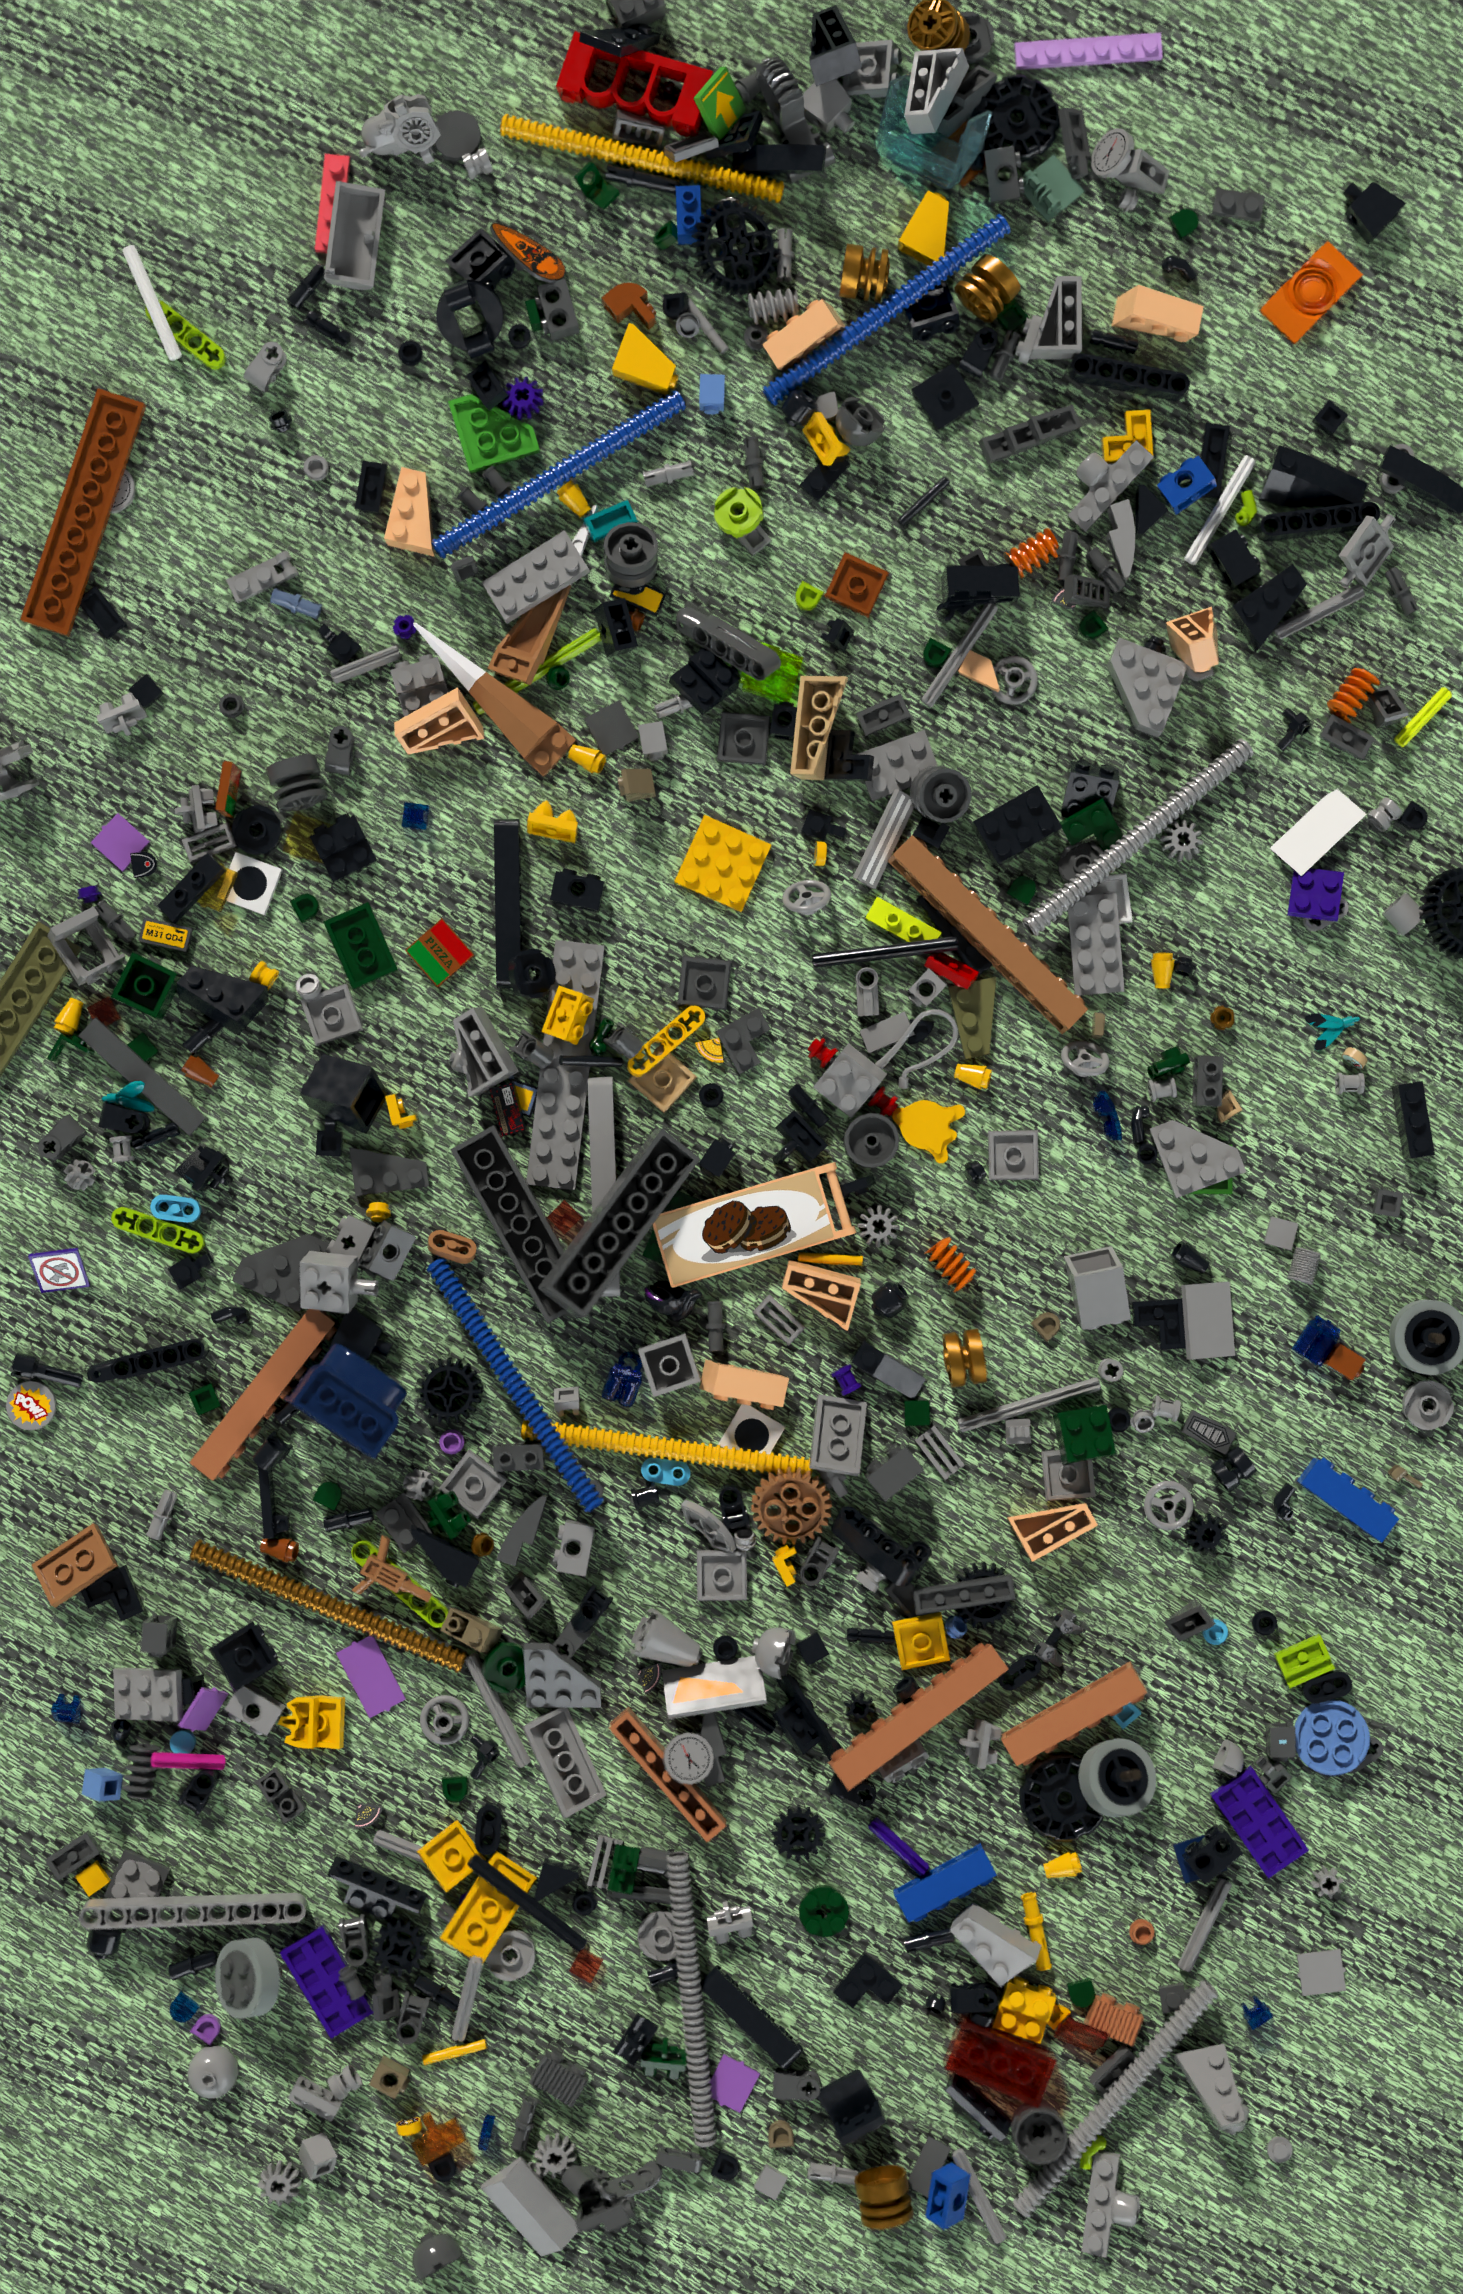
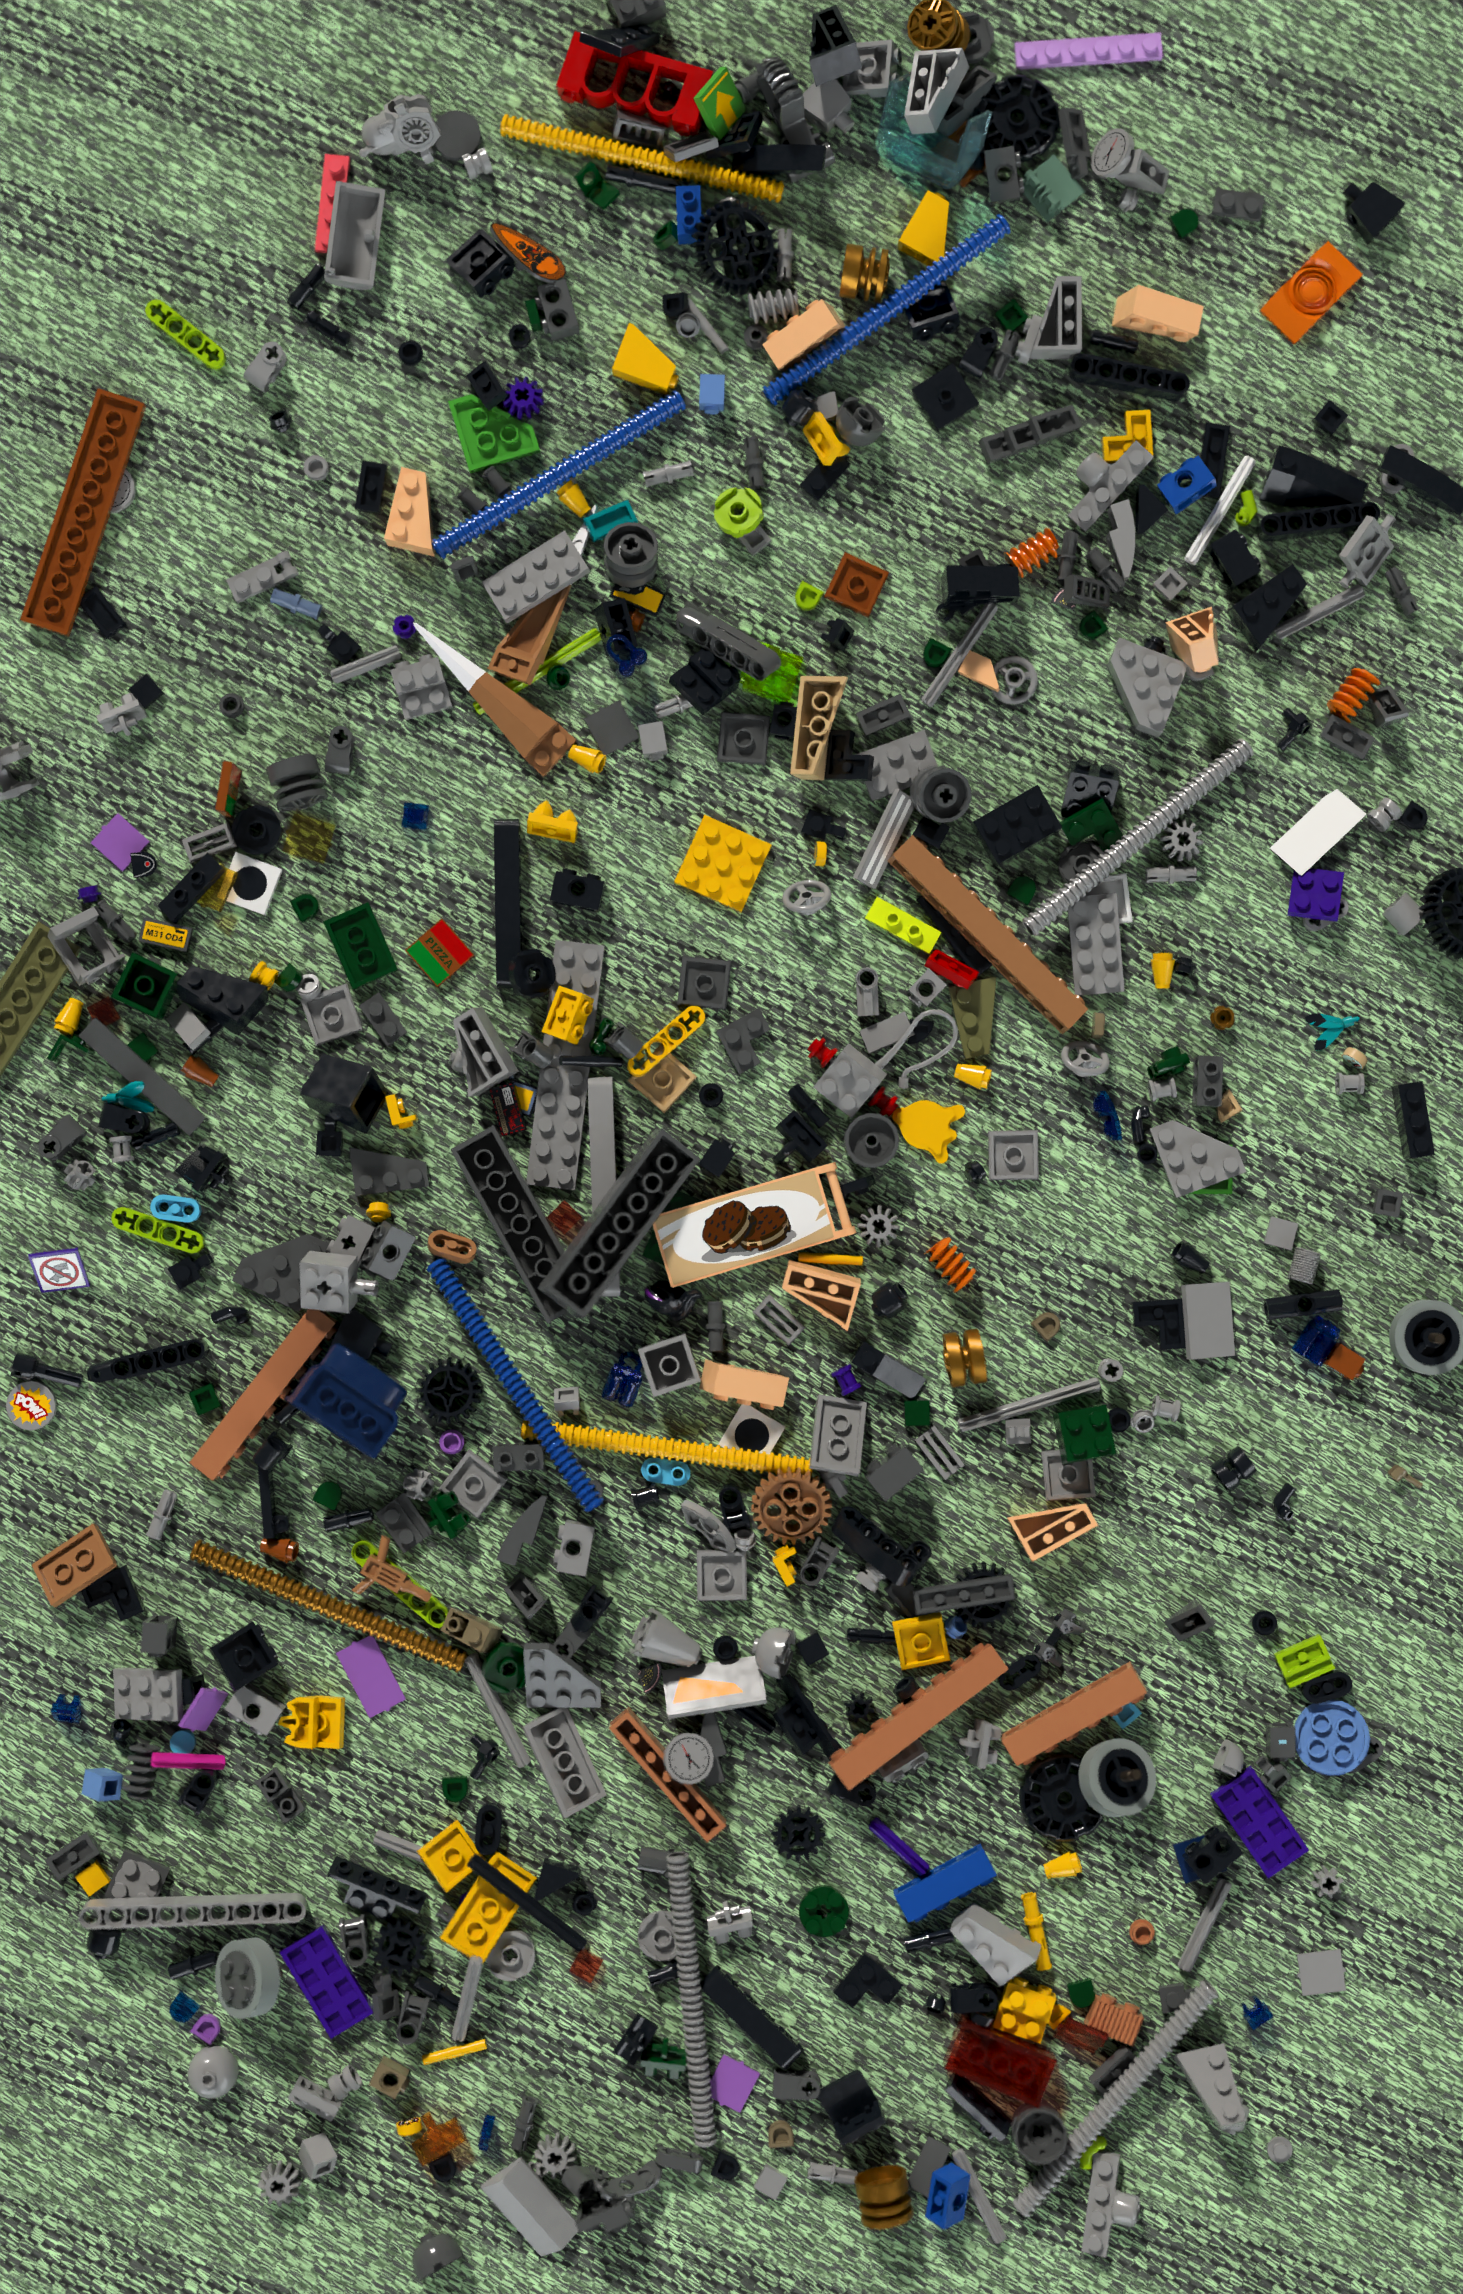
white axle [123,245,182,361] -> none
light grey hips [175,785,217,834] -> none
black plate [310,813,378,883] -> none
dark grey pin [338,1965,366,2000] -> none
dark grey tile [354,1802,383,1829] -> none
light nougat wedge [394,687,484,755] -> none
black slope [409,1524,479,1588] -> none
light grey piece [420,1695,469,1745] -> none
black piece [436,279,503,359] -> none
pearl gold plate [471,1532,494,1557] -> none
dark grey brick [529,2049,589,2108] -> none
light grey tile [587,1835,623,1890] -> none
dark orange brick [601,283,656,330] -> none
dark green hips [607,1844,641,1895] -> none
dark grey axle [612,1885,672,1905] -> none
dark tan slope [617,769,656,802] -> none
yellow tile [695,1038,724,1063] -> none
black axle [812,937,959,968] -> none
black piece [897,476,950,527] -> none
pearl gold wheel [954,254,1021,323] -> none
light grey slope [1064,1246,1131,1330] -> none
light grey piece [1144,1481,1194,1531] -> none
black arm [1161,255,1198,283] -> none
tile [1181,1410,1237,1455] -> none
black gear [1185,1513,1228,1556] -> none
medium azure tile [1202,1619,1228,1645] -> none
blue brick [1297,1457,1399,1543] -> none
neon yellow axle [1394,687,1452,747] -> none
light grey plate [1402,1380,1454,1430] -> none
none -> light grey tile [166,1002,211,1050]
none -> dark green tile [274,963,302,992]
none -> dark grey plate [359,992,408,1047]
none -> clear blue piece [606,634,647,679]
none -> light grey pin [1145,864,1197,884]
none -> light grey tile [1152,566,1188,602]
none -> black piece [1264,1289,1343,1320]

